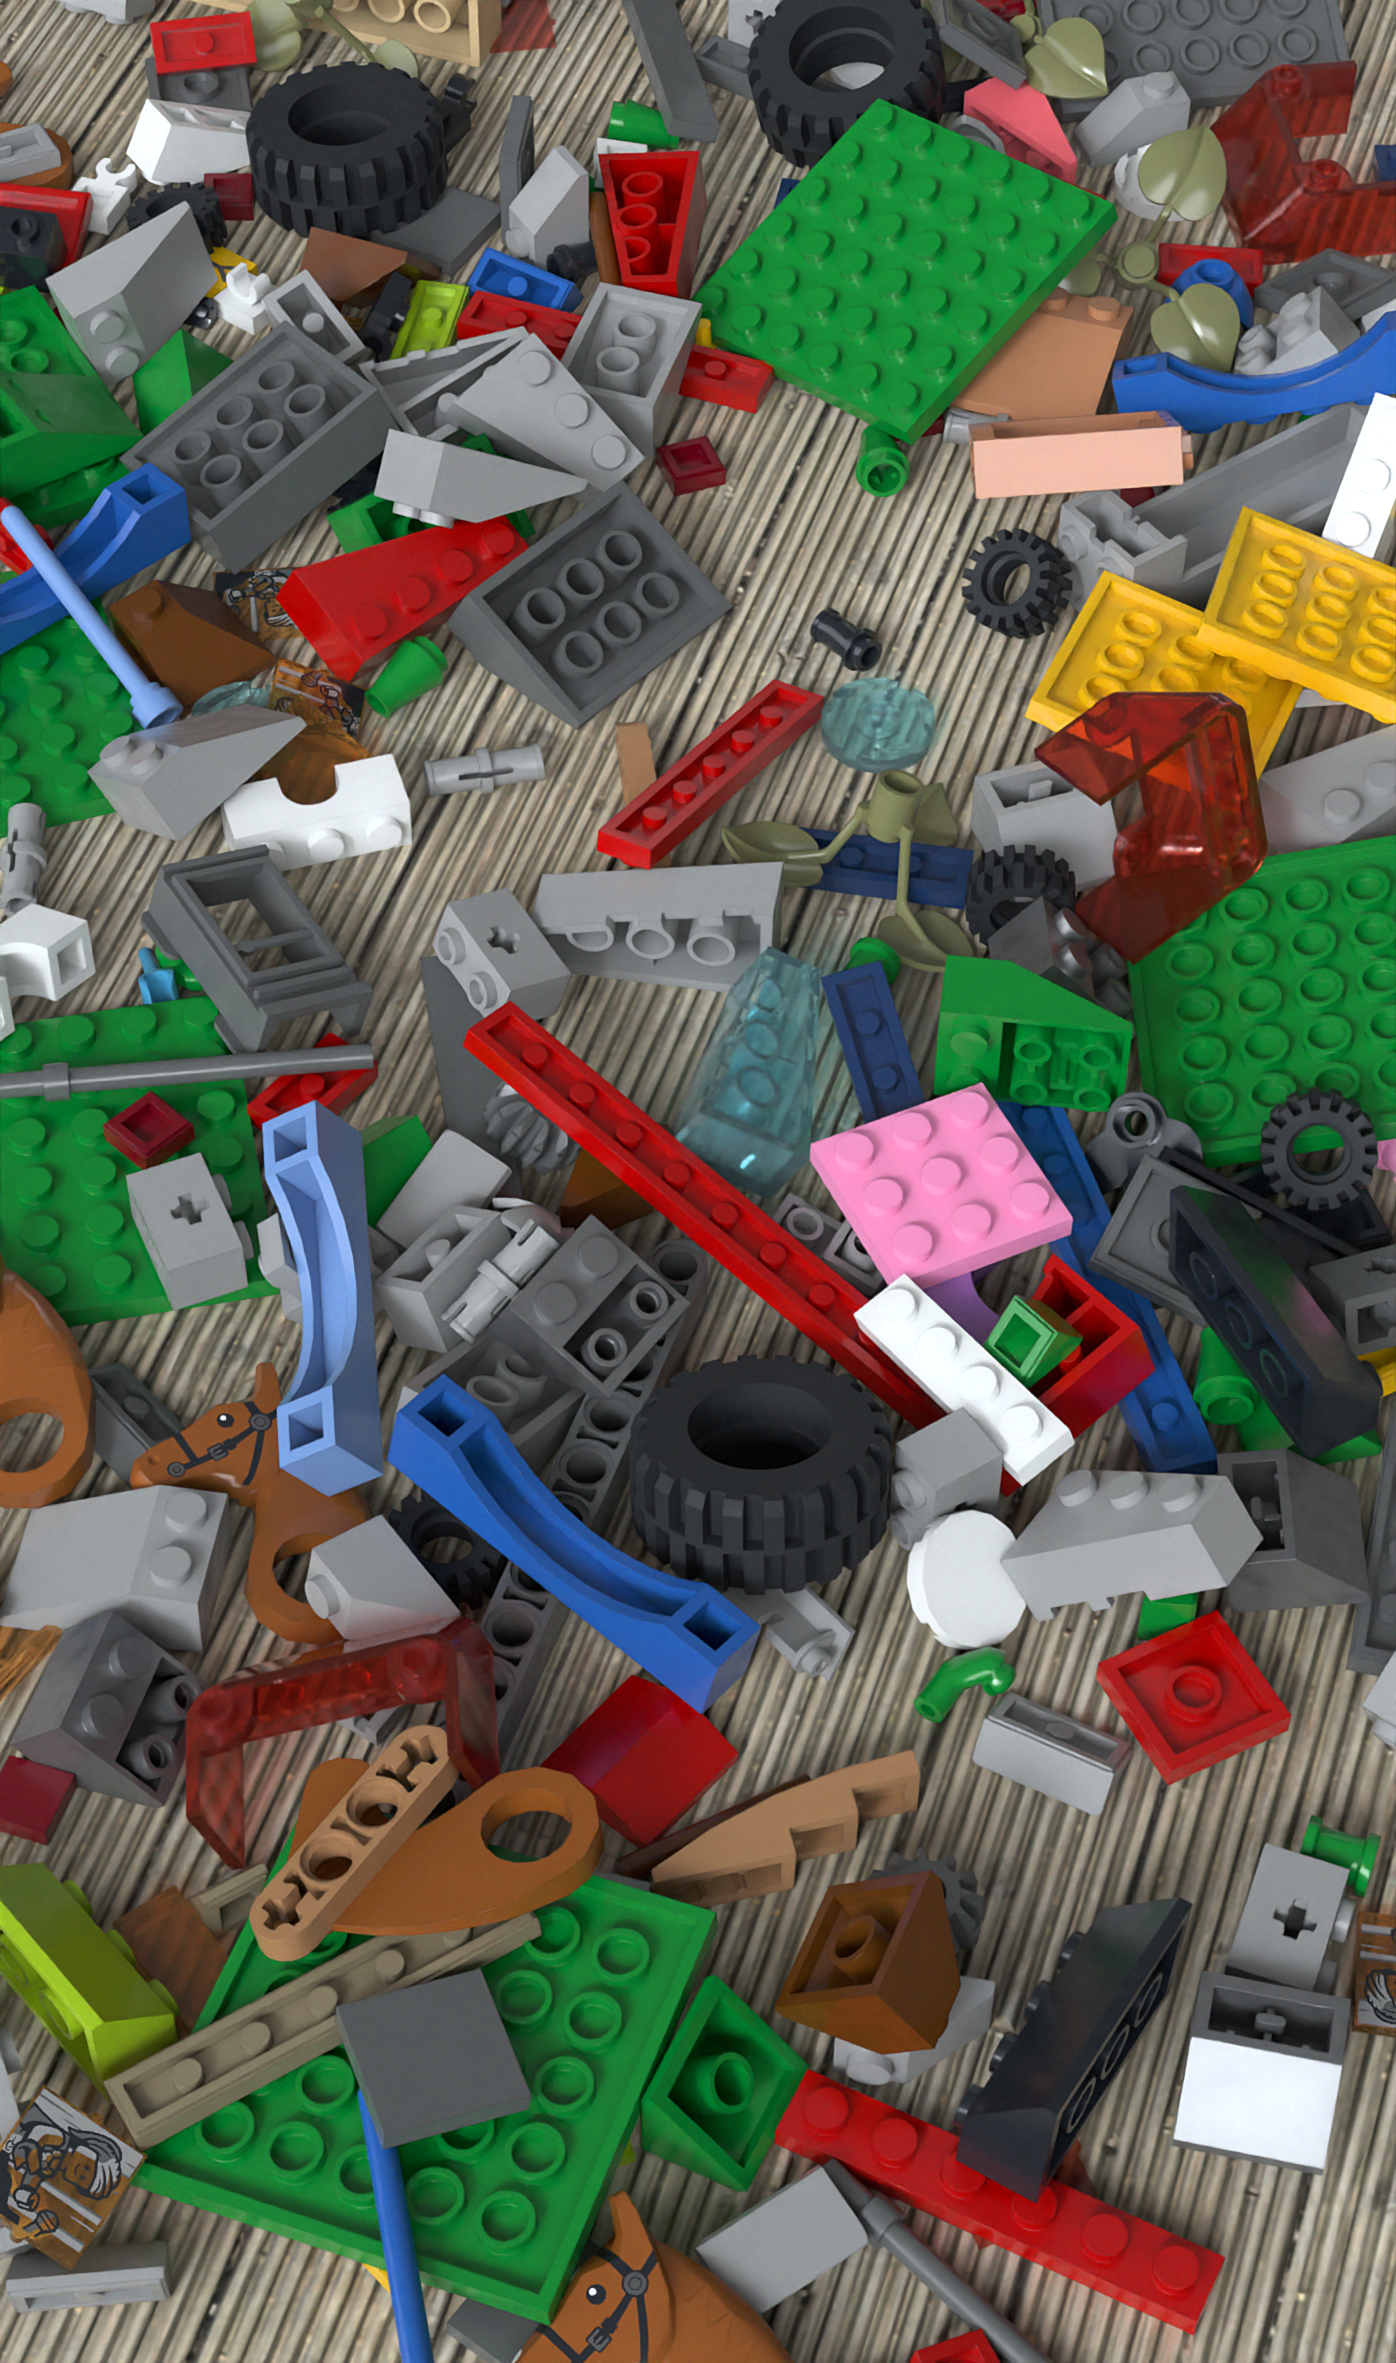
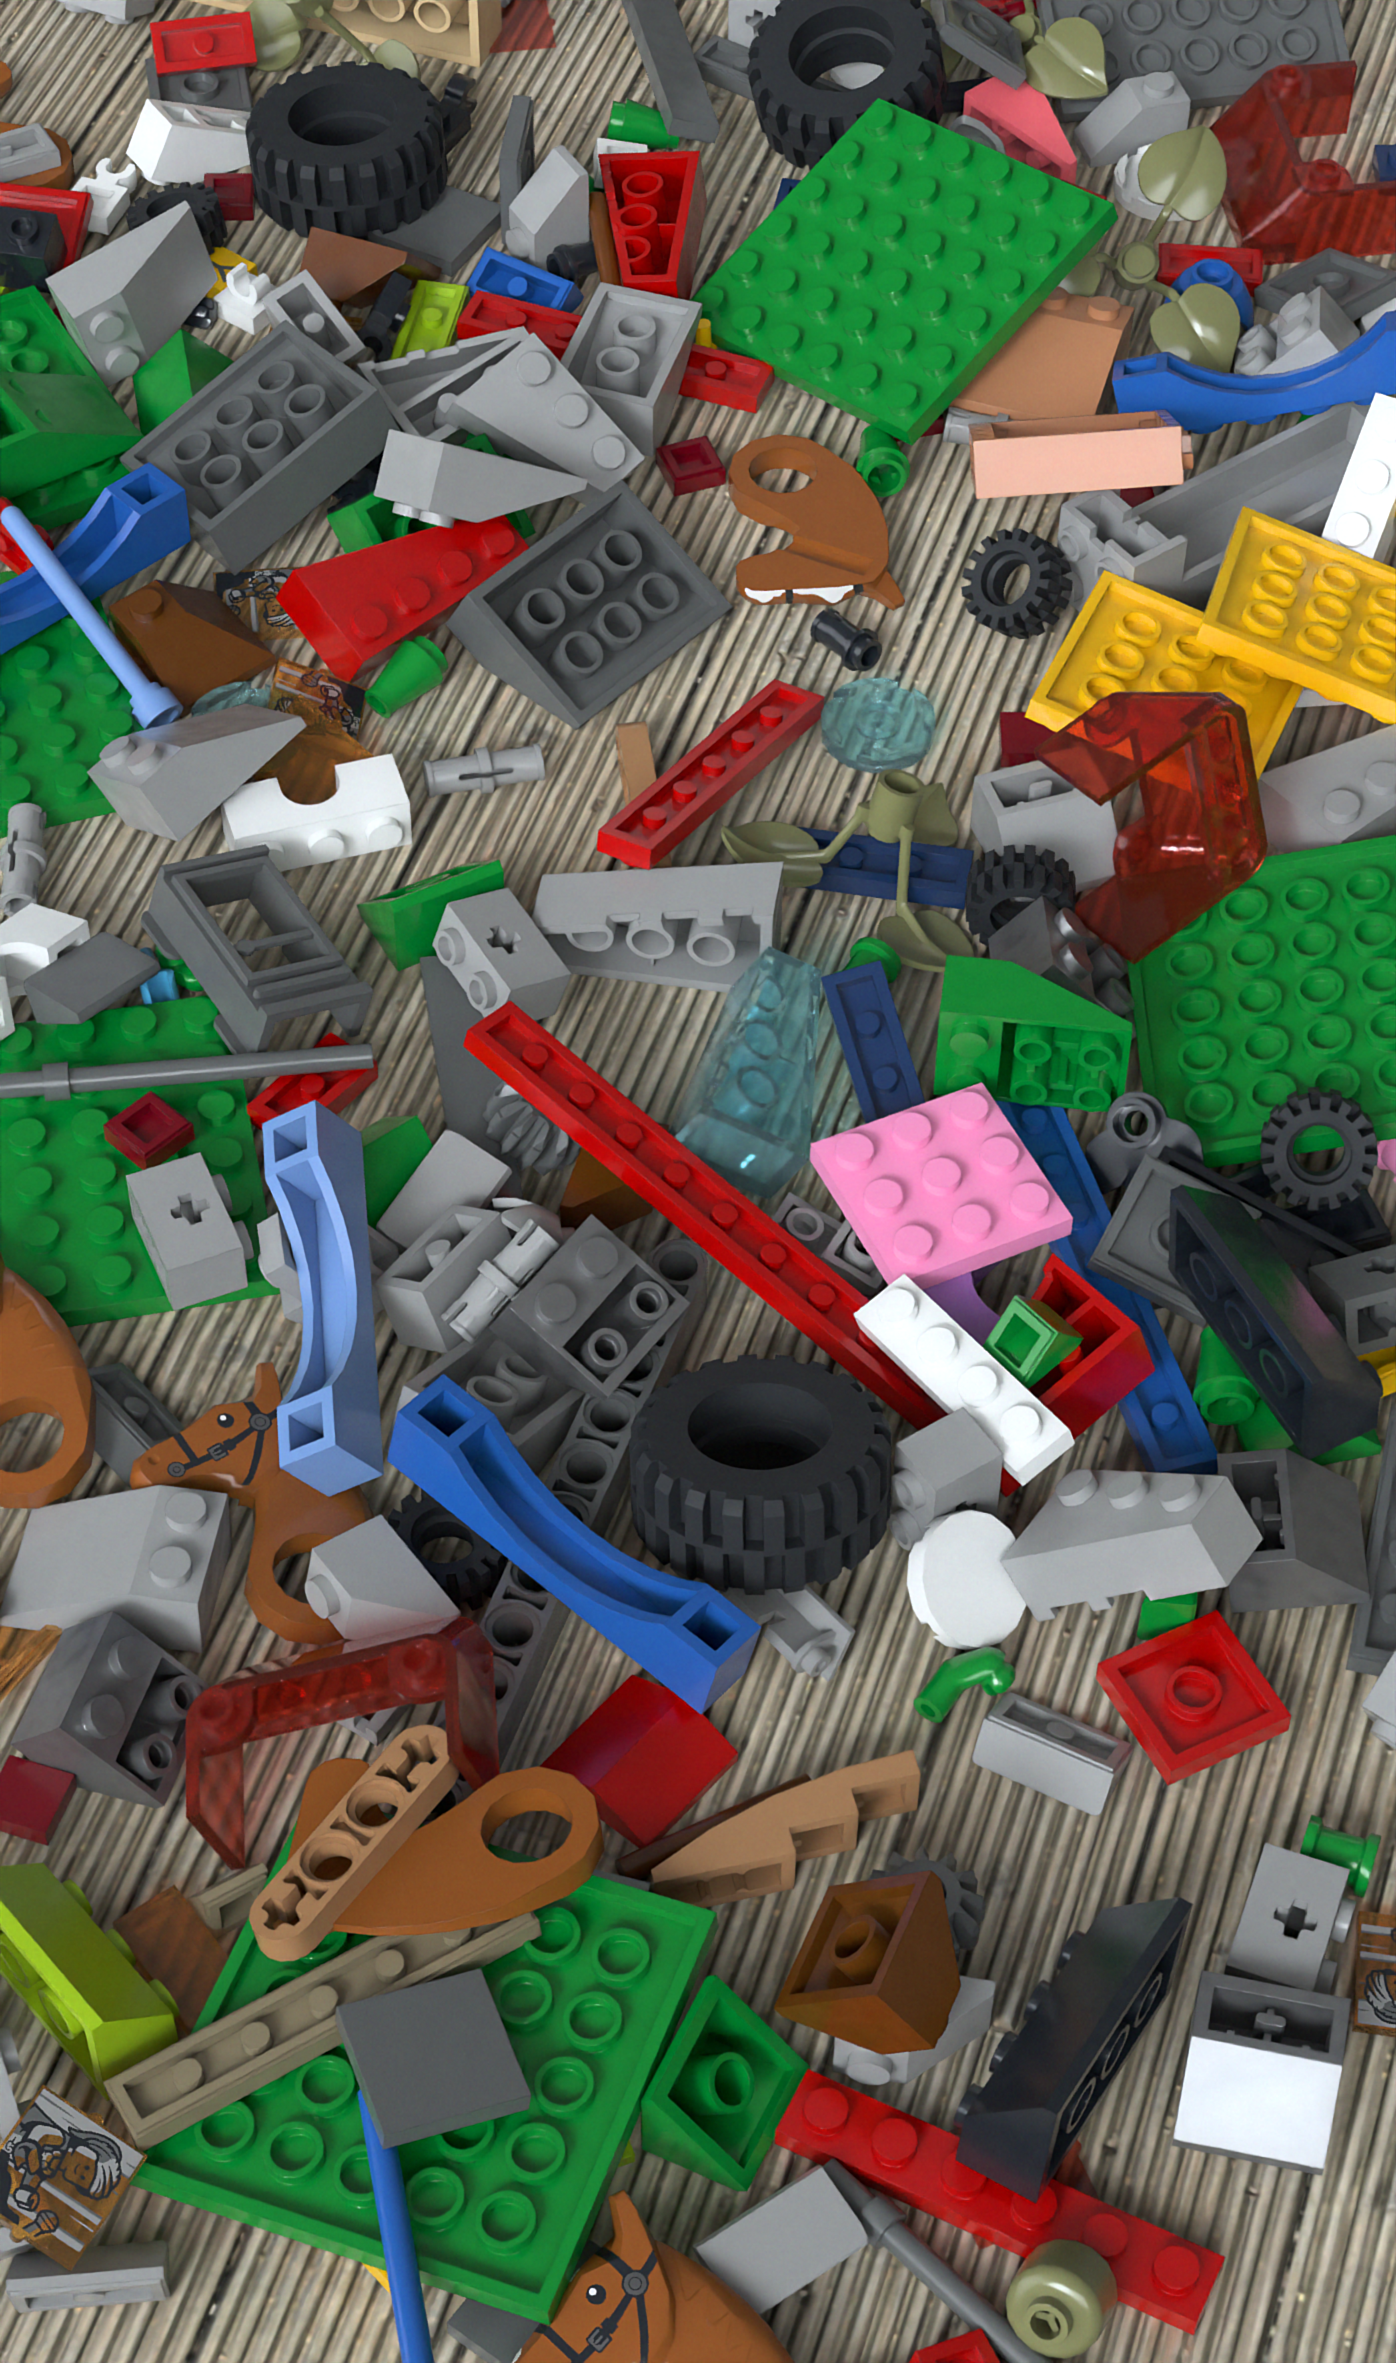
none -> dark grey slope [24,932,161,1024]
none -> green slope [357,860,504,971]
none -> dark orange animal [728,434,905,611]
none -> dark red tile [999,712,1060,767]
none -> olive head [1006,2239,1118,2359]

